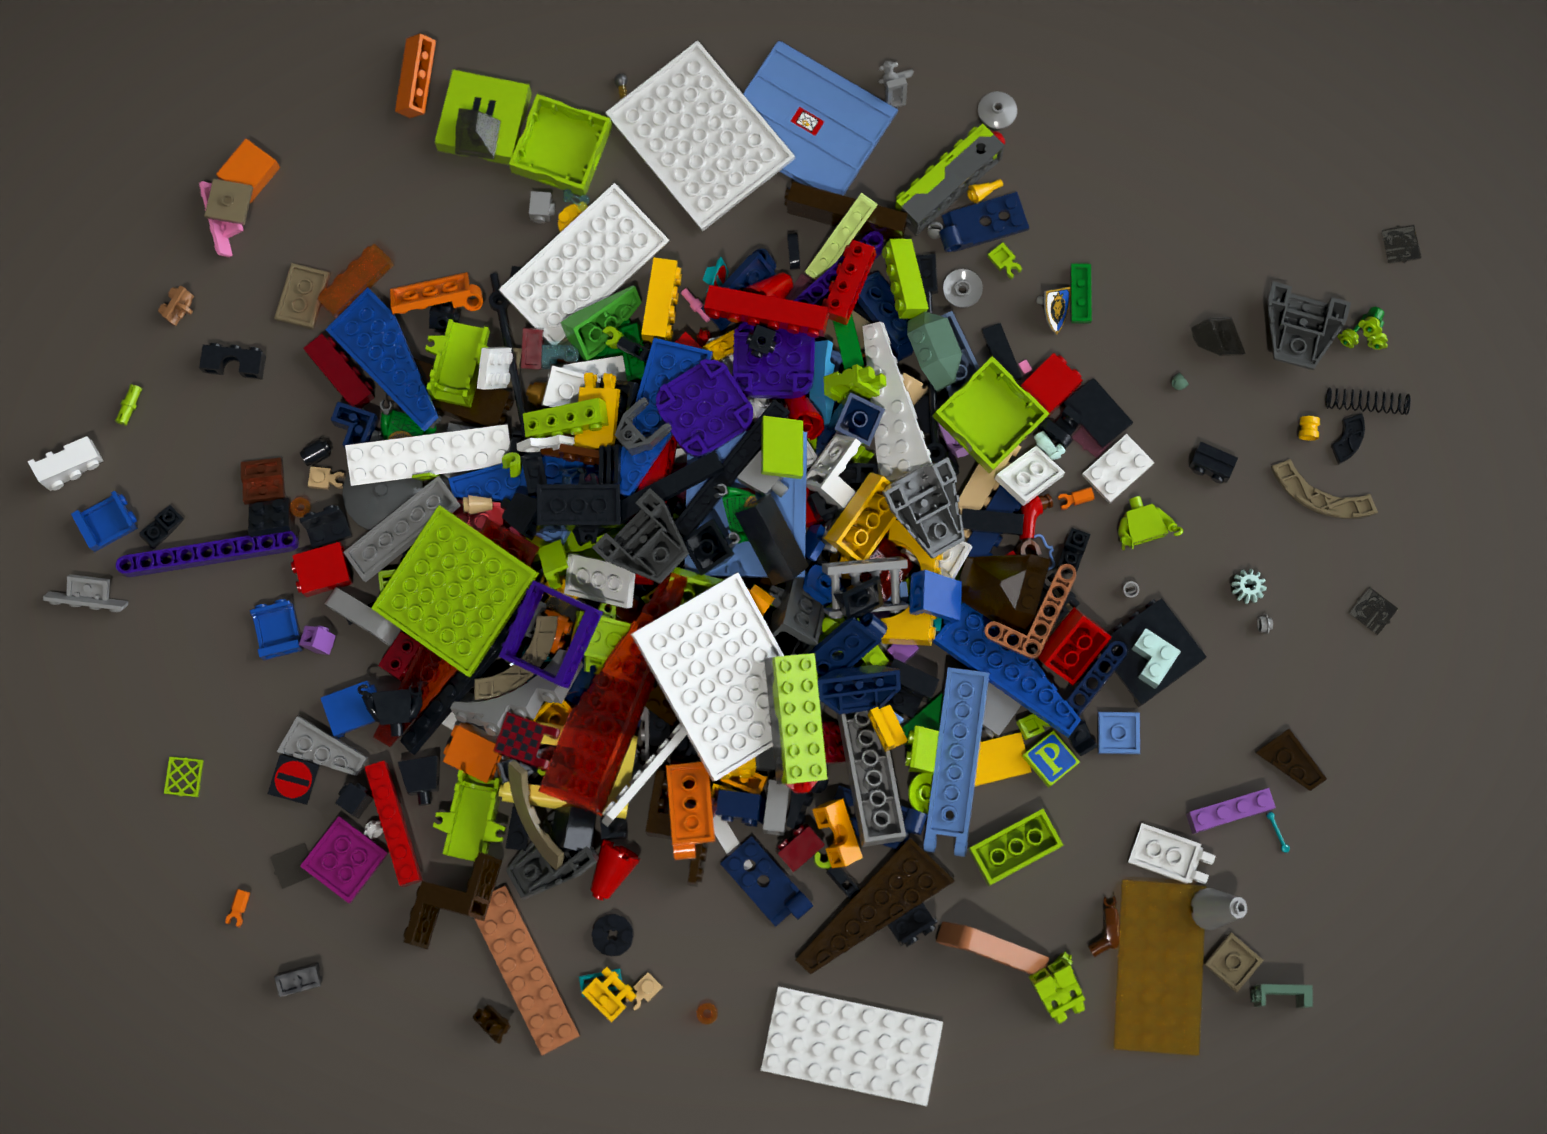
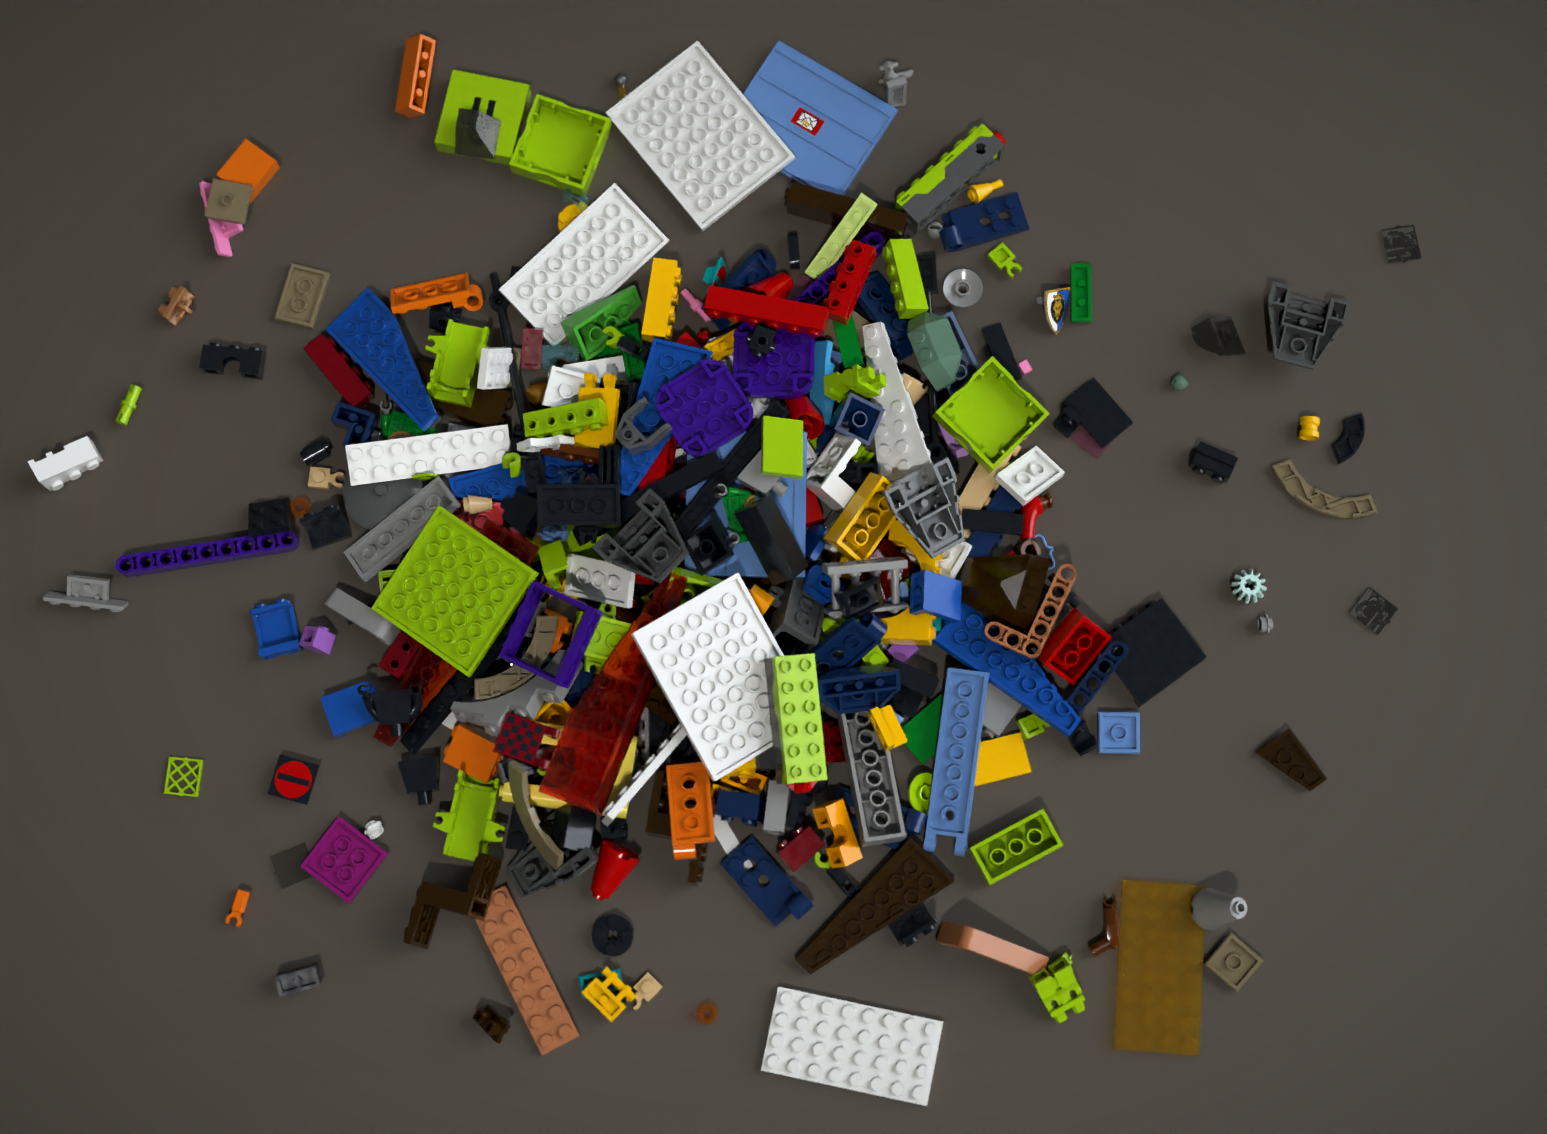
blue panel [71,490,138,552] -> none
black slope [139,505,184,549] -> none
copper slope [241,458,285,505] -> none
light grey wing [277,716,368,776] -> none
red brick [291,542,353,597] -> none
clear orange brick [317,244,394,319] -> none
black brick [335,782,373,819] -> none
red brick [364,761,423,888] -> none
light grey brick [529,191,555,224] -> none
black bracket [807,492,838,522] -> none
lime slope [905,726,939,774] -> none
light grey dish [978,92,1017,129] -> none
red brick [1020,353,1083,418] -> none
tile [1022,730,1080,788] -> none
light aqua arm [1034,431,1065,460] -> none
black beam [1037,418,1073,449] -> none
orange bar [1057,487,1095,510] -> none
black slope [1057,528,1091,574] -> none
white plate [1082,434,1154,504] -> none
lime torso [1118,496,1183,551] -> none
light grey hinge [1122,581,1139,598] -> none
white tile [1128,823,1215,885] -> none
light aqua brick [1132,629,1181,689] -> none
medium lavender arch [1186,788,1276,834] -> none
sand green panel [1250,984,1313,1008] -> none
teal hinge [1267,812,1290,853] -> none
black piece [1325,387,1411,415] -> none
lime plant [1337,307,1388,350] -> none

